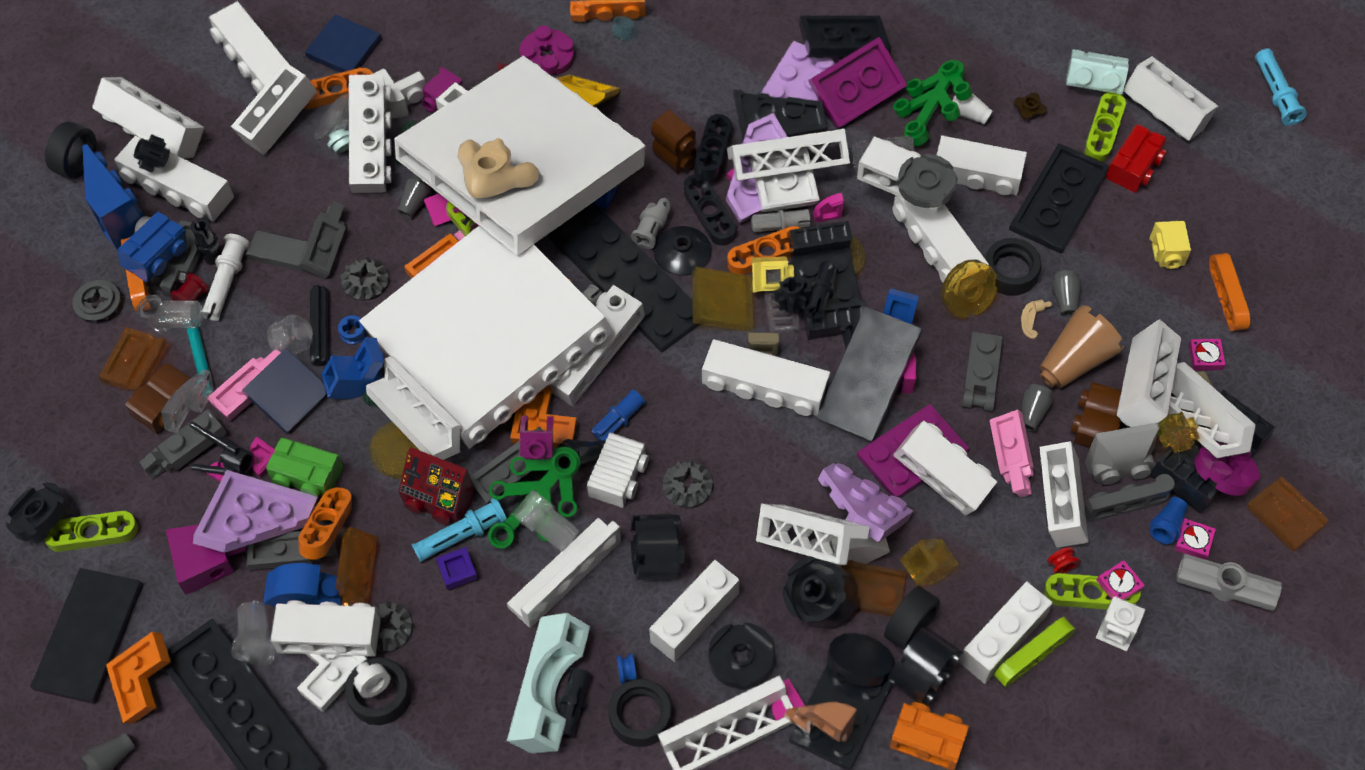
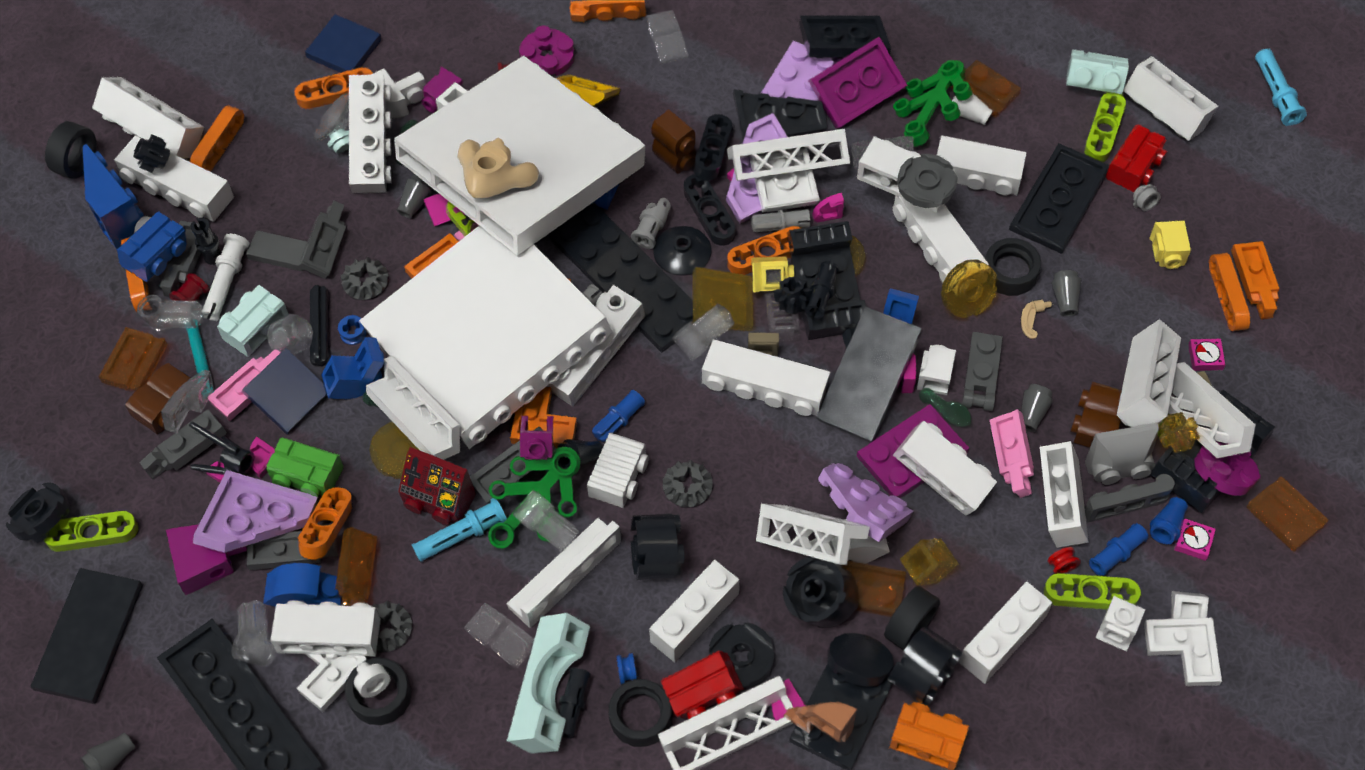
dark grey gear [72,280,122,324] -> none
orange plate [106,632,171,724] -> none
white brick [209,1,289,94] -> none
white brick [231,62,317,155] -> none
dark purple plate [436,547,478,590] -> none
clear light blue hinge [612,16,635,40] -> none
lime beam [994,617,1076,688] -> none
dark brown plate [1014,92,1047,120] -> none
medium nougat cone [1039,305,1125,388] -> none
tile [1097,560,1145,601] -> none
light grey piece [1176,553,1282,611] -> none
none -> orange beam [190,105,244,172]
none -> light aqua brick [217,285,289,357]
none -> clear slope [463,603,535,669]
none -> clear slope [646,10,688,65]
none -> red brick [661,650,743,720]
none -> clear piece [672,303,735,361]
none -> white window [917,345,956,395]
none -> clear green piece [919,388,972,427]
none -> clear orange plate [951,59,1021,118]
none -> blue pin [1089,523,1149,576]
none -> light grey plate [1133,184,1160,212]
none -> white plate [1144,618,1222,686]
none -> white slope [1171,591,1209,619]
none -> orange hinge [1231,241,1280,319]

